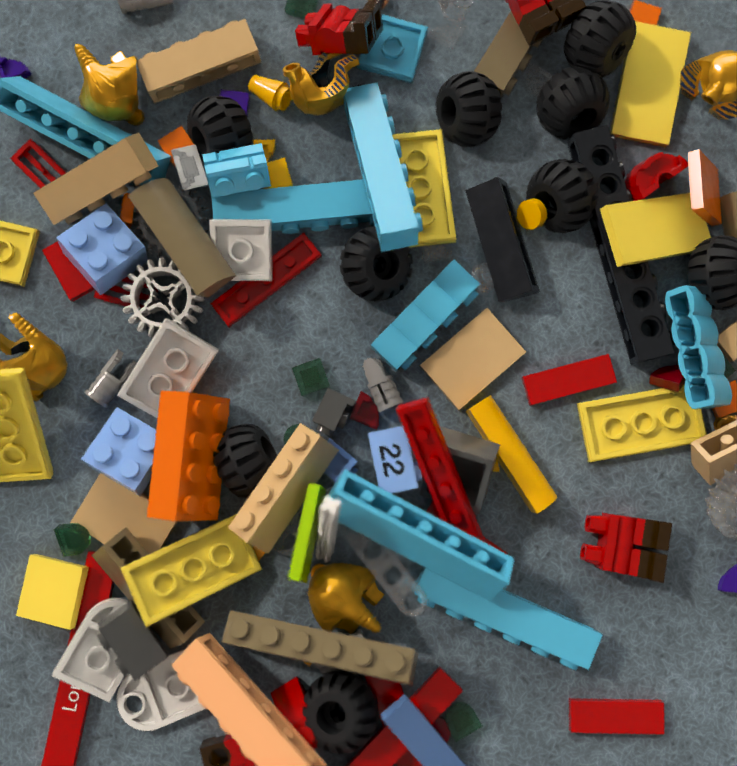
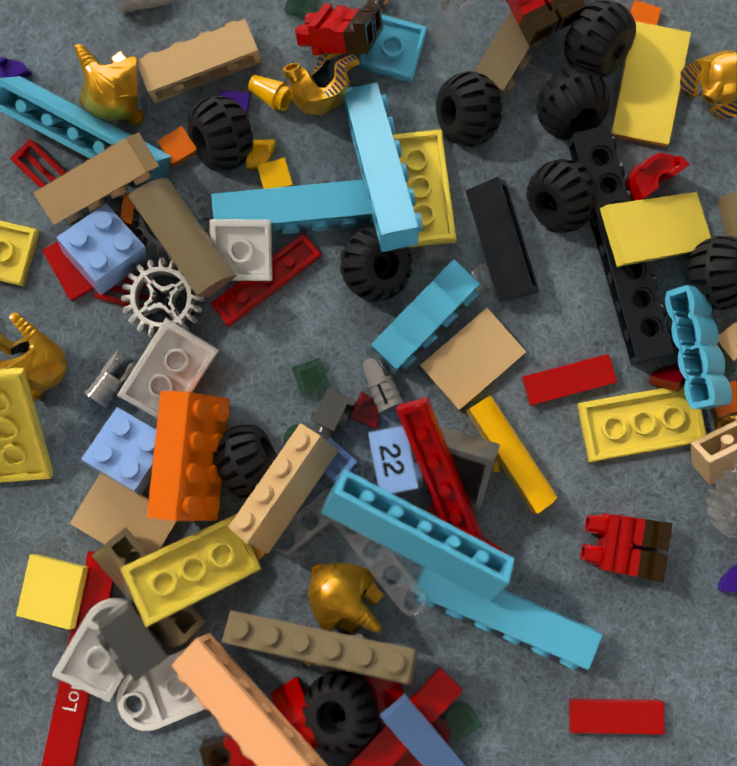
clear green tile [53,523,91,557] -> none
sticker [171,144,208,190] -> none
medium azure brick [202,143,271,198] -> none
lime tile [288,483,326,583] -> none
white axle [316,496,341,563] -> none
yellow tile [517,198,547,230] -> none
orange tile [688,149,722,226] -> none

